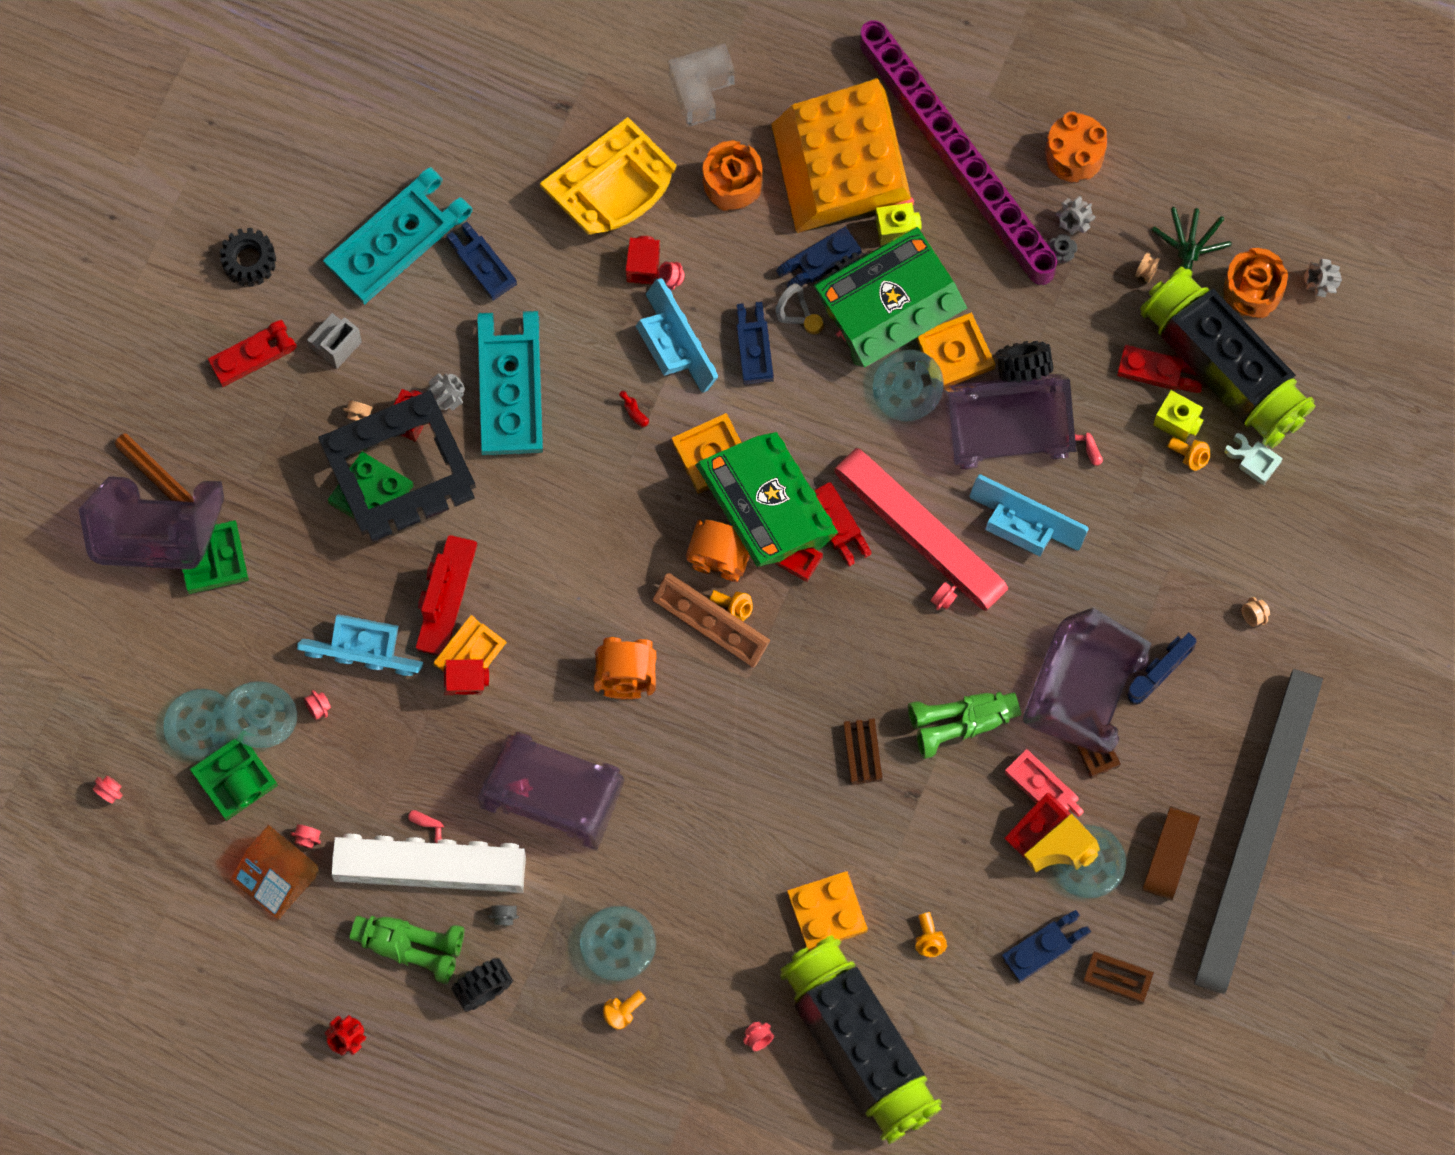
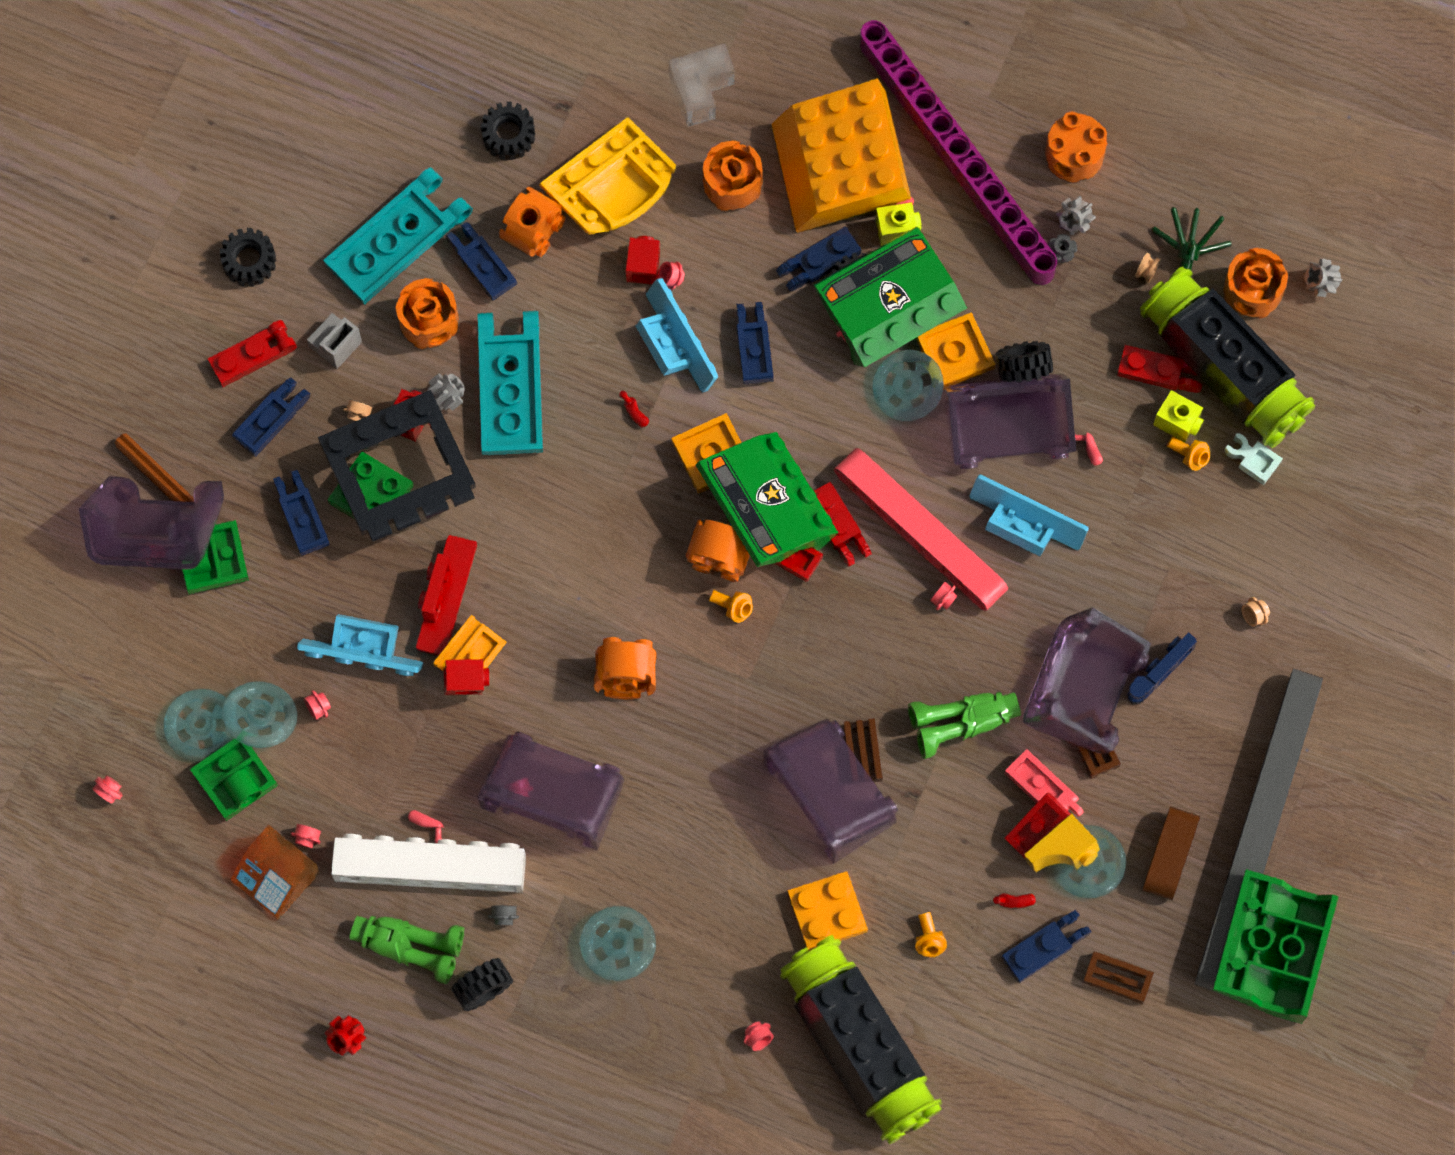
light orange plate [603,990,646,1030] -> none
nougat tile [652,573,771,668] -> none
light grey piece [776,284,824,334] -> none
none -> dark blue hinge [232,378,311,457]
none -> dark blue hinge [273,470,330,556]
none -> orange brick [396,278,459,349]
none -> black tyre [481,102,535,160]
none -> orange brick [499,187,566,257]
none -> clear purple windscreen [763,718,898,864]
none -> red piece [993,893,1036,908]
none -> green piece [1213,869,1339,1024]

